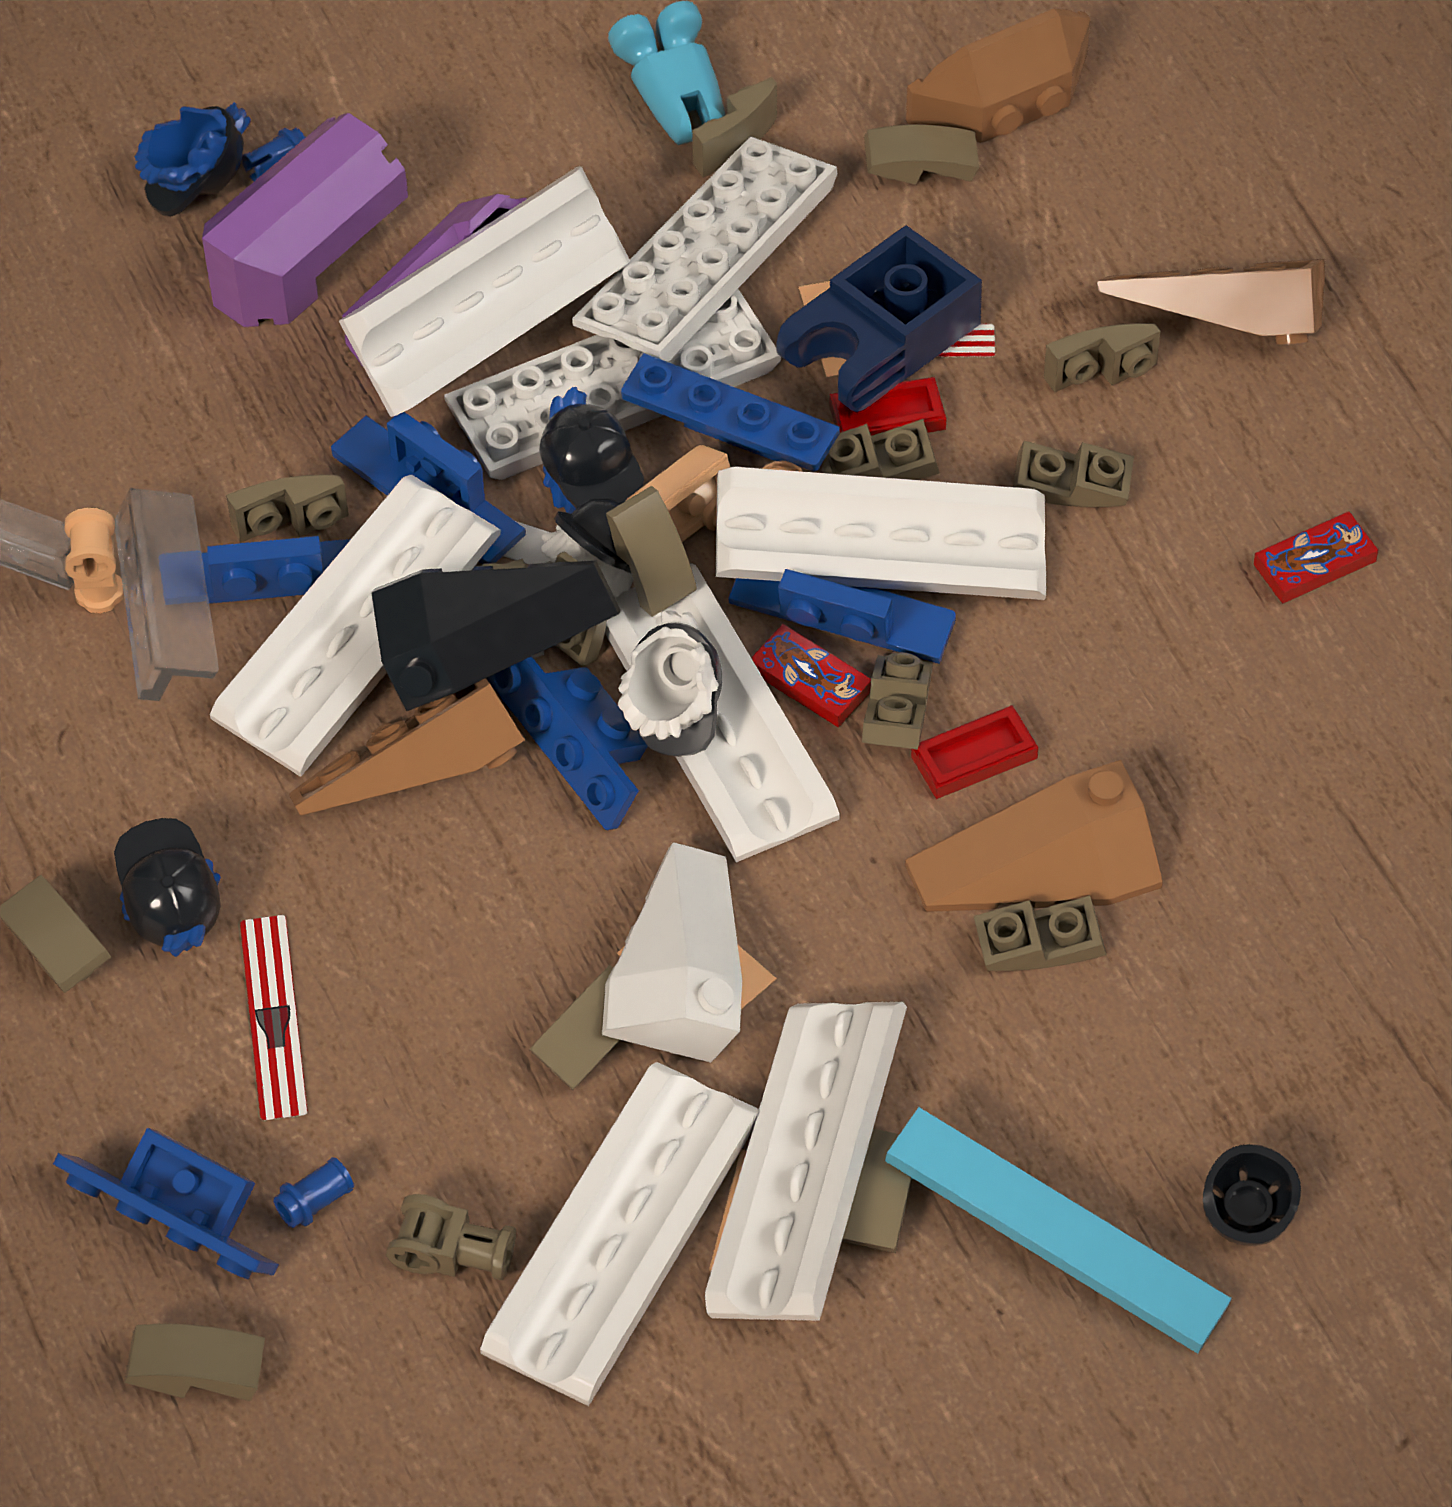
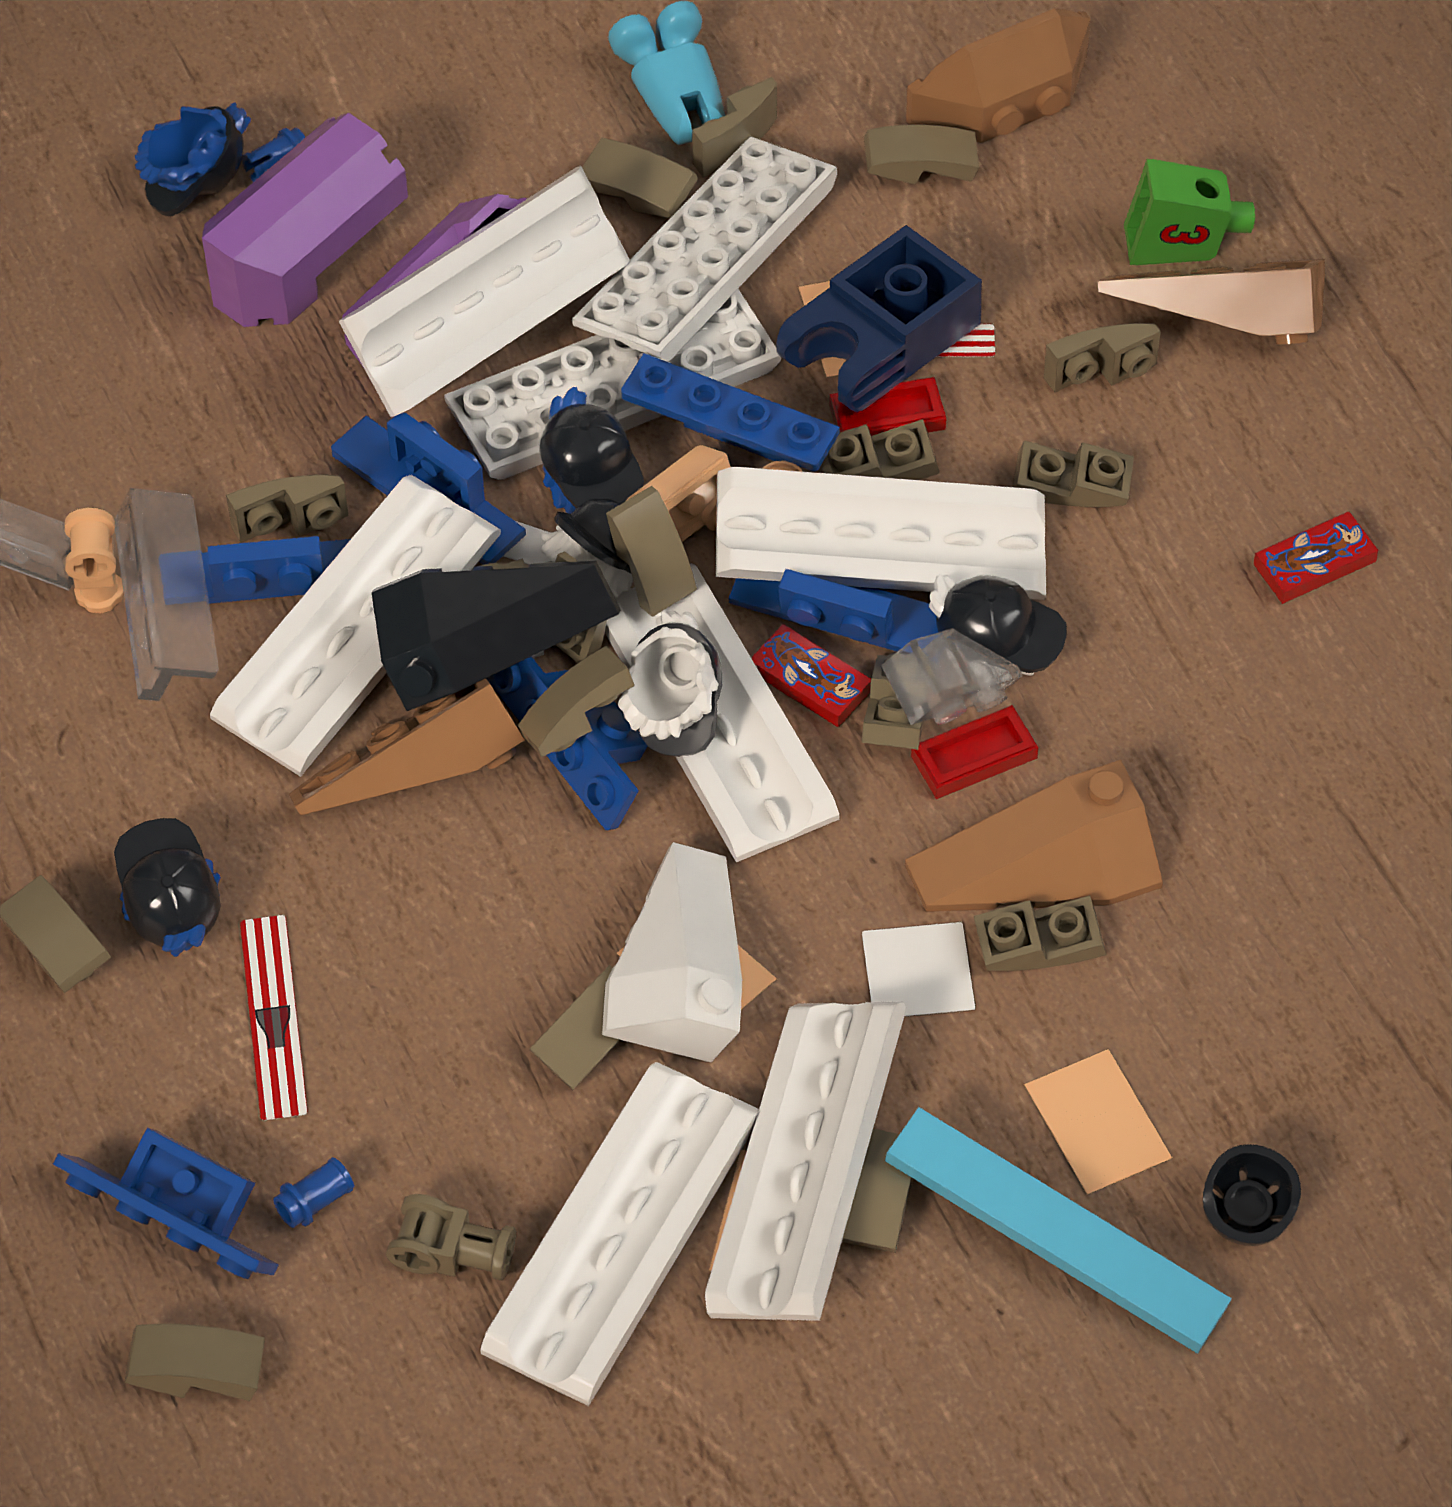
none -> dark tan slope [518,646,635,757]
none -> dark tan slope [582,138,698,218]
none -> white sticker [862,922,975,1016]
none -> clear slope [881,629,1023,725]
none -> black hair [929,574,1067,688]
none -> light nougat sticker [1024,1049,1172,1194]
none -> bright green torso [1123,159,1255,265]

